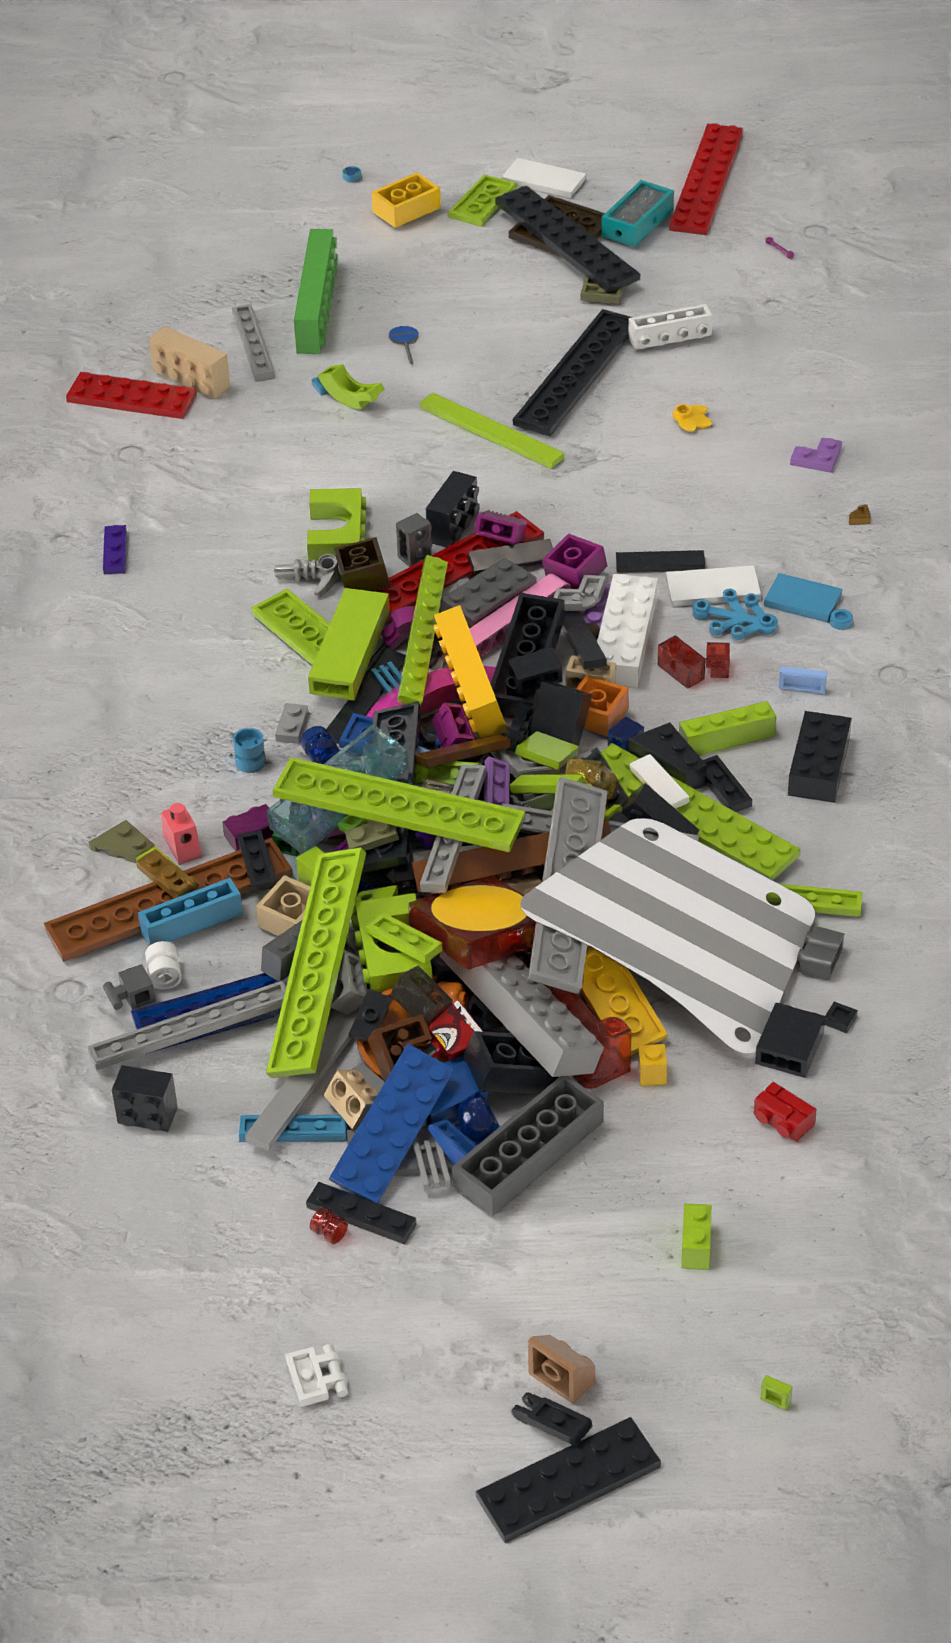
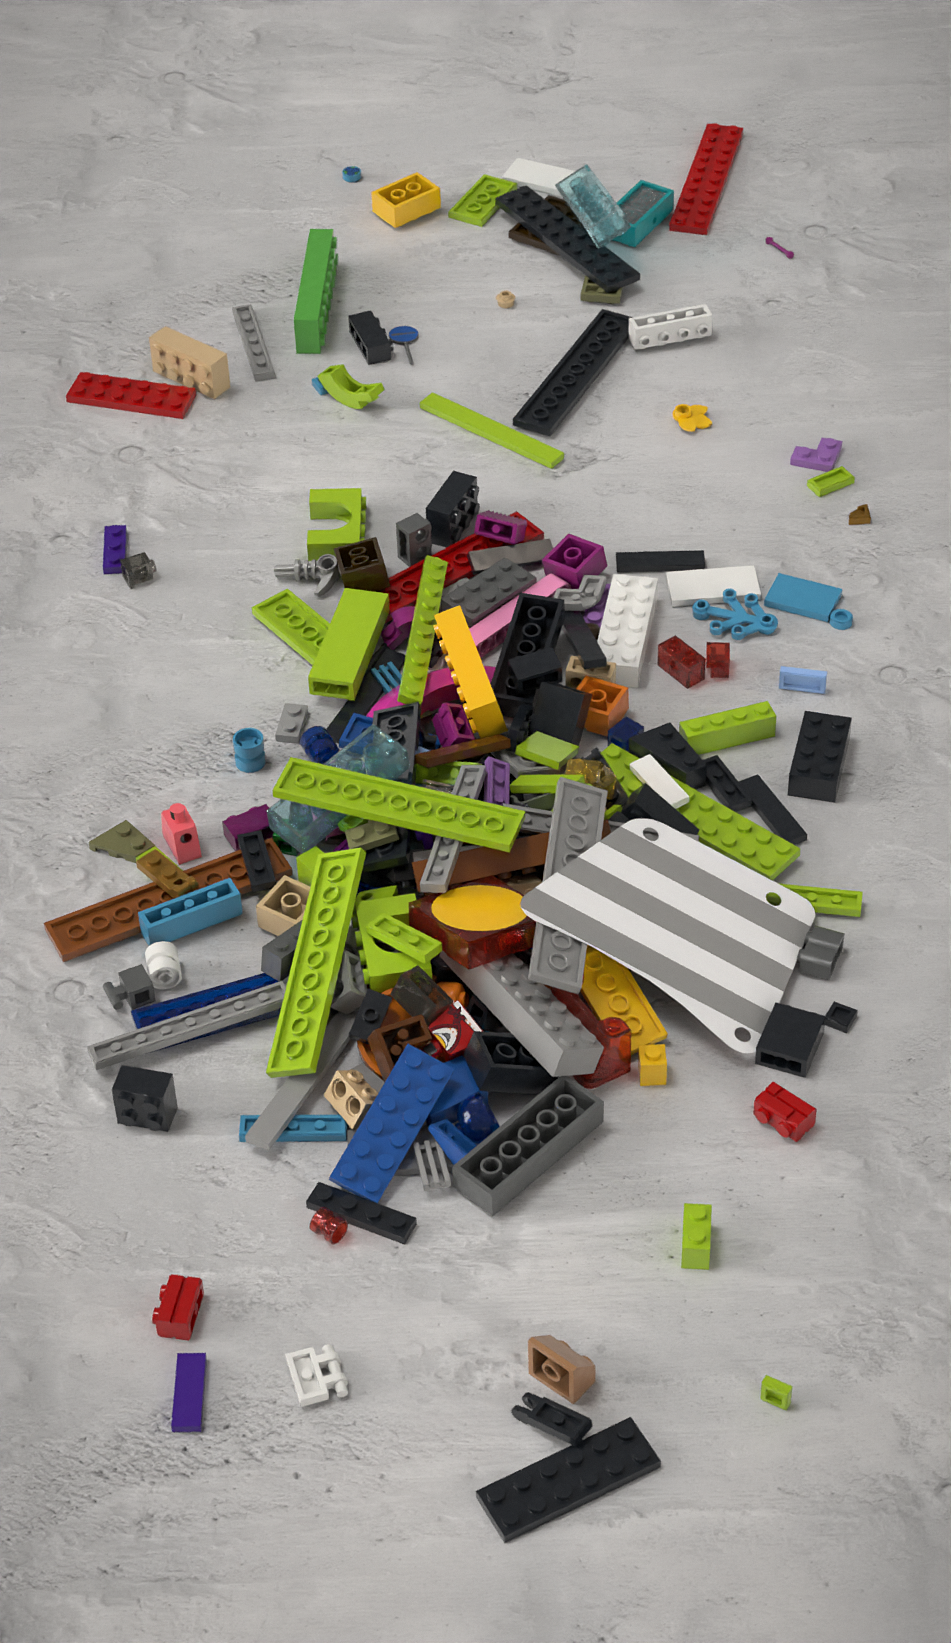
none -> clear smoke brick [120,552,157,589]
none -> red brick [152,1274,204,1341]
none -> dark purple tile [171,1353,207,1432]
none -> black brick [348,310,393,365]
none -> tan plate [496,290,516,308]
none -> clear light blue brick [555,164,631,249]
none -> black tile [738,774,808,845]
none -> lime tile [807,466,855,497]

